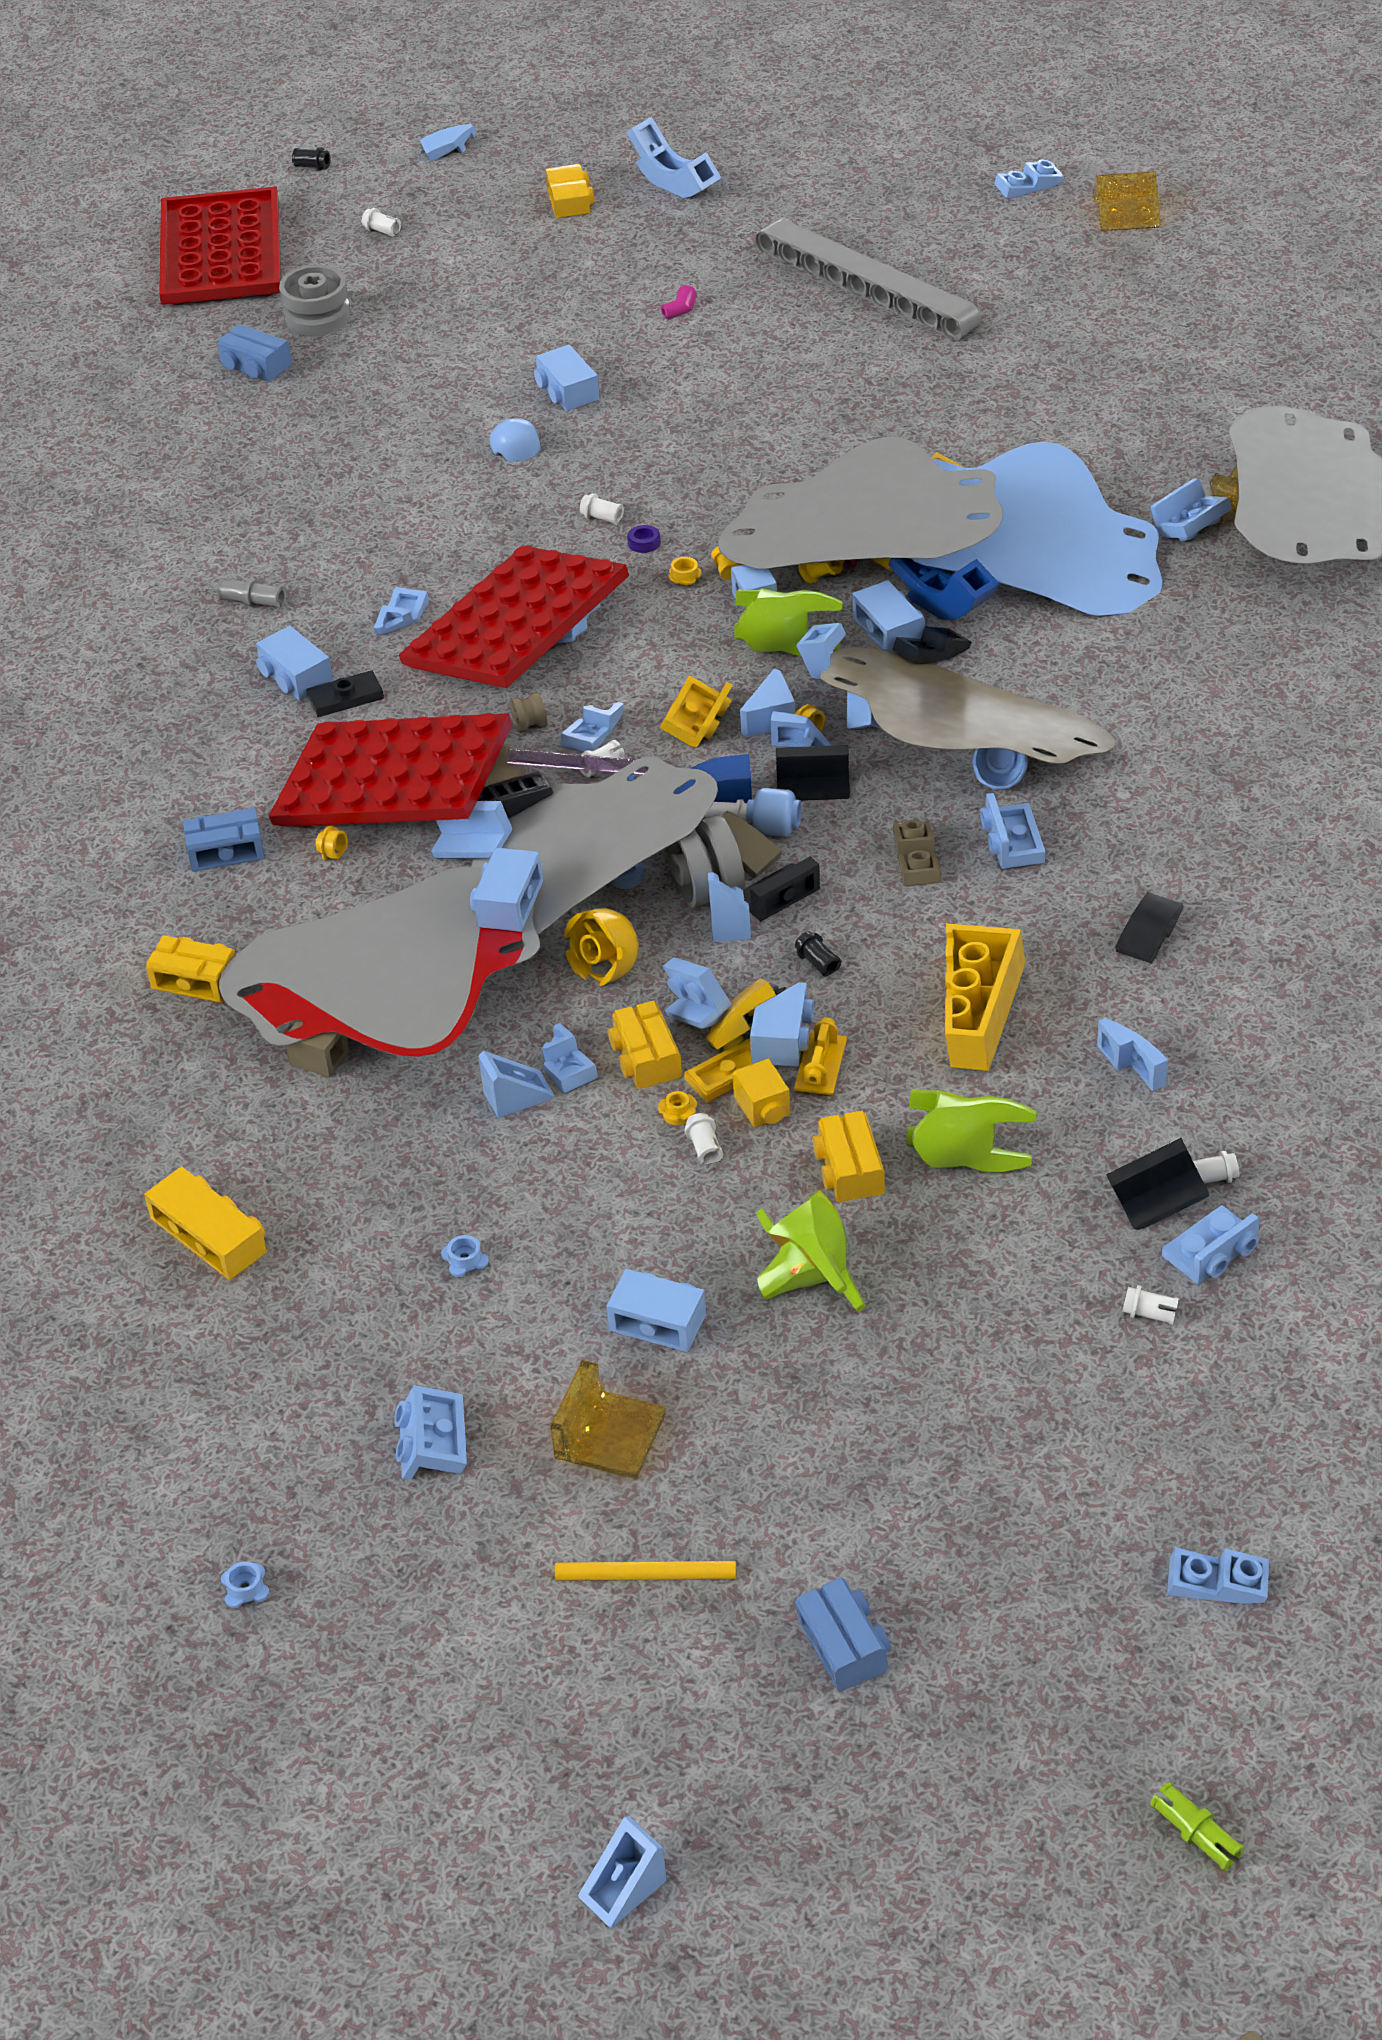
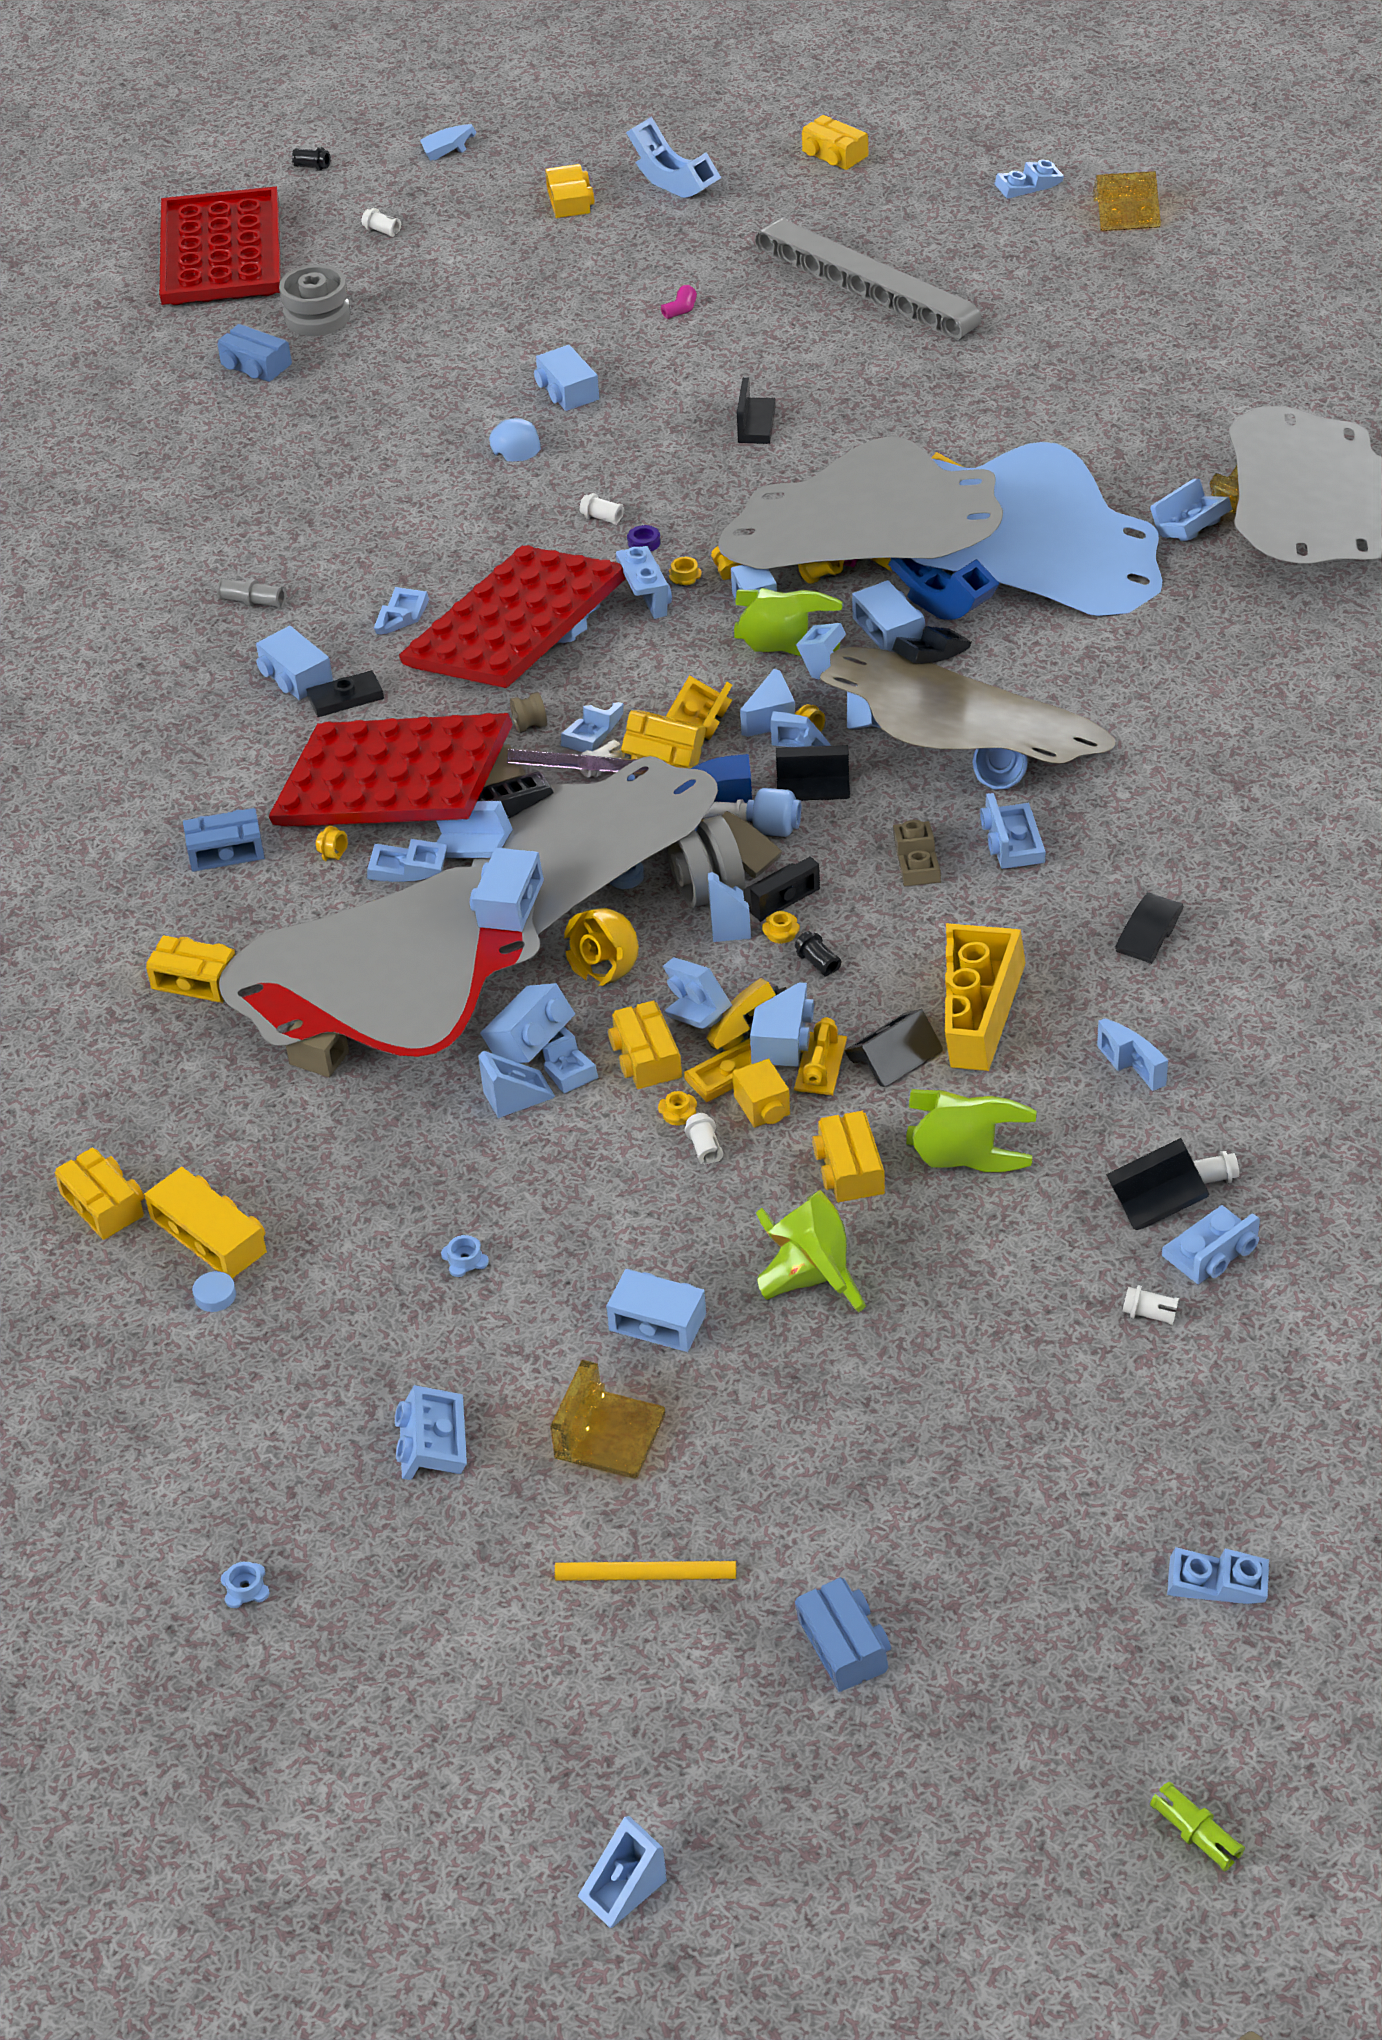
none -> yellow brick [54,1147,144,1240]
none -> light blue tile [192,1271,236,1312]
none -> light blue slope [367,839,447,882]
none -> light blue brick [480,983,575,1063]
none -> light blue bracket [616,546,672,619]
none -> yellow brick [621,710,706,768]
none -> black panel [737,377,776,444]
none -> yellow plate [762,911,800,944]
none -> yellow brick [802,115,869,170]
none -> panel [844,1009,943,1087]

